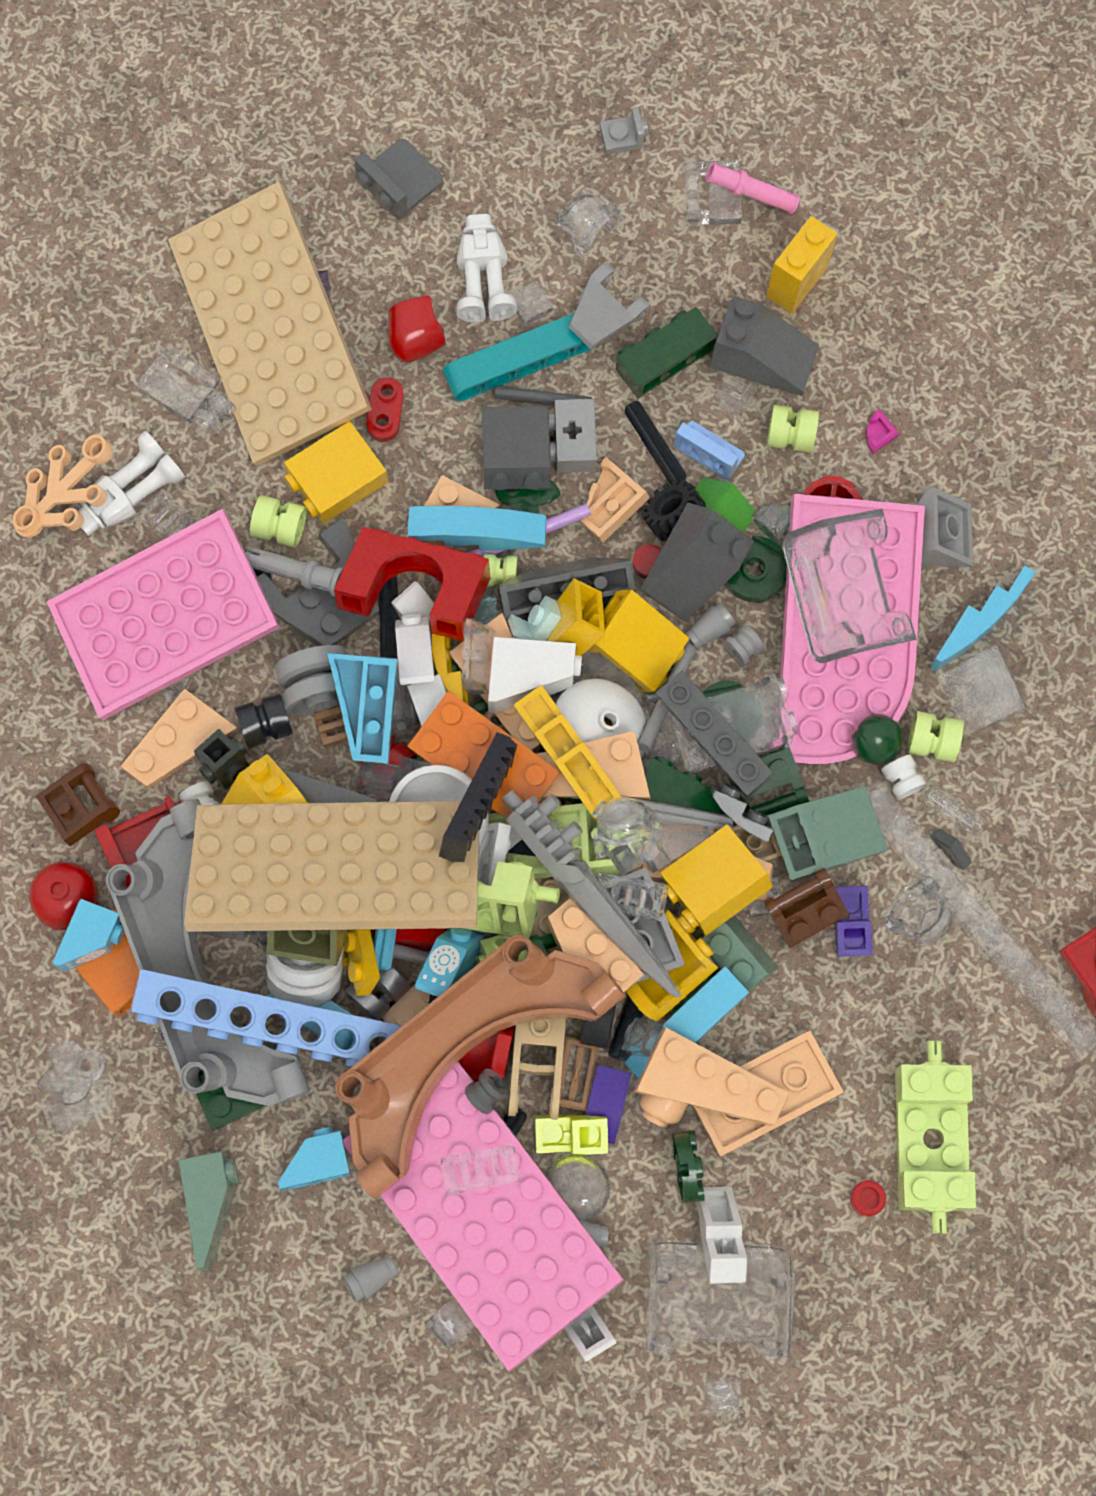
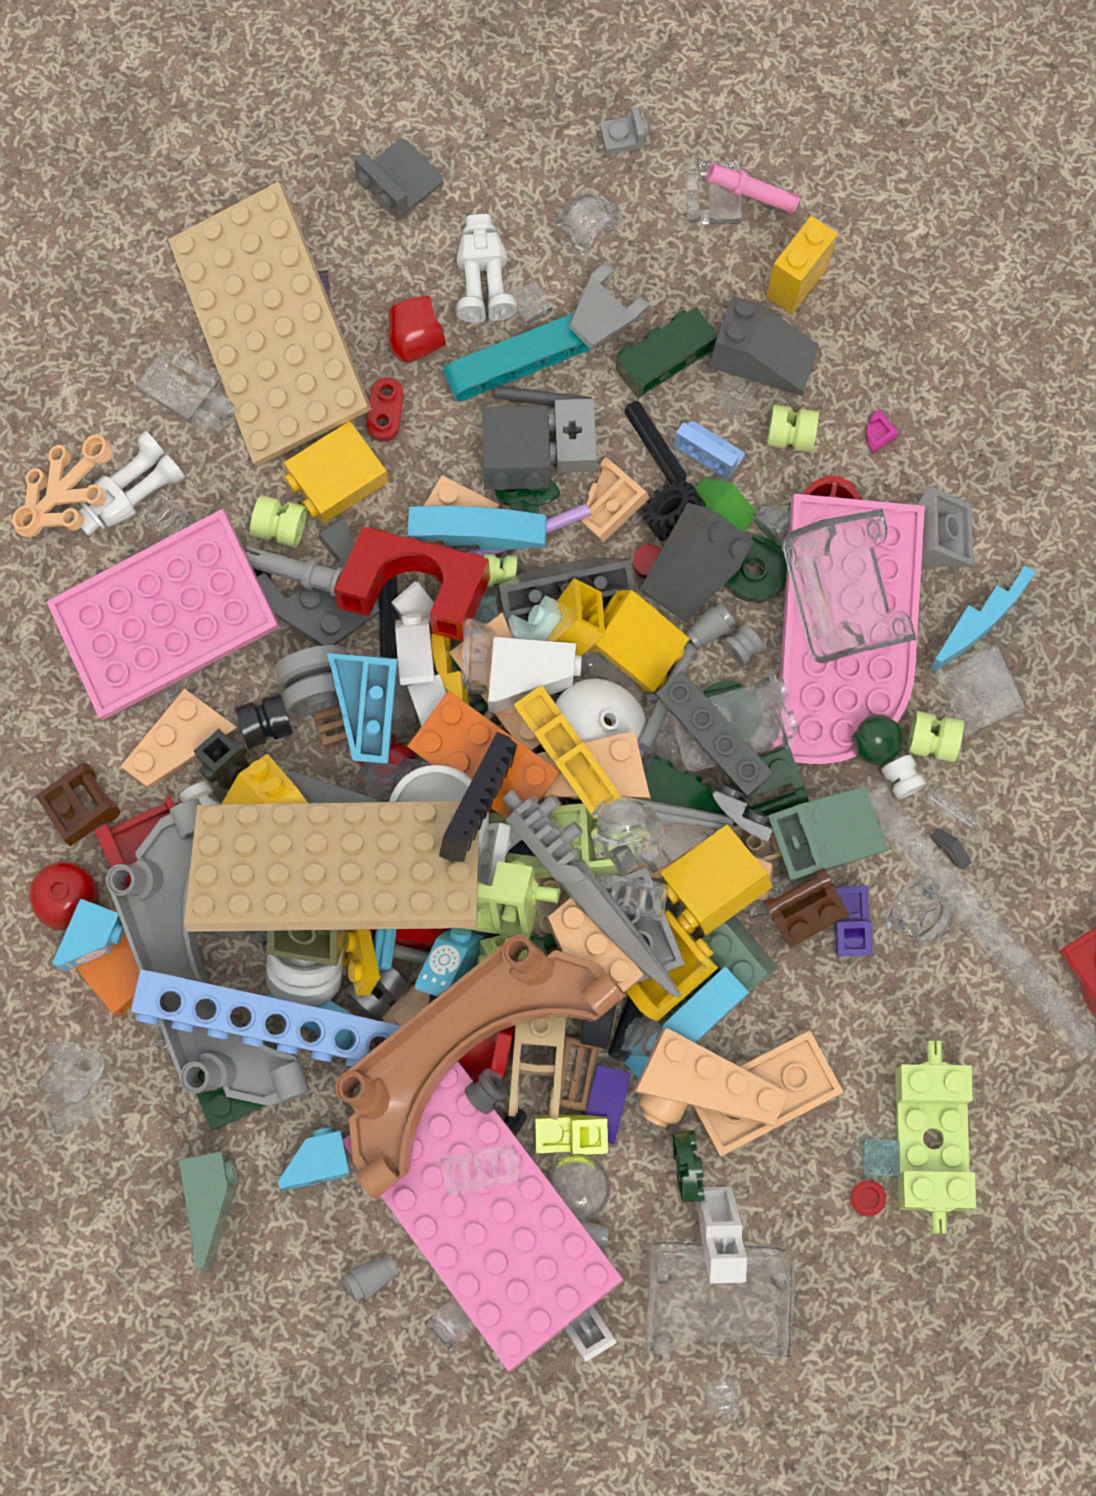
none -> clear light blue plate [863,1139,900,1177]

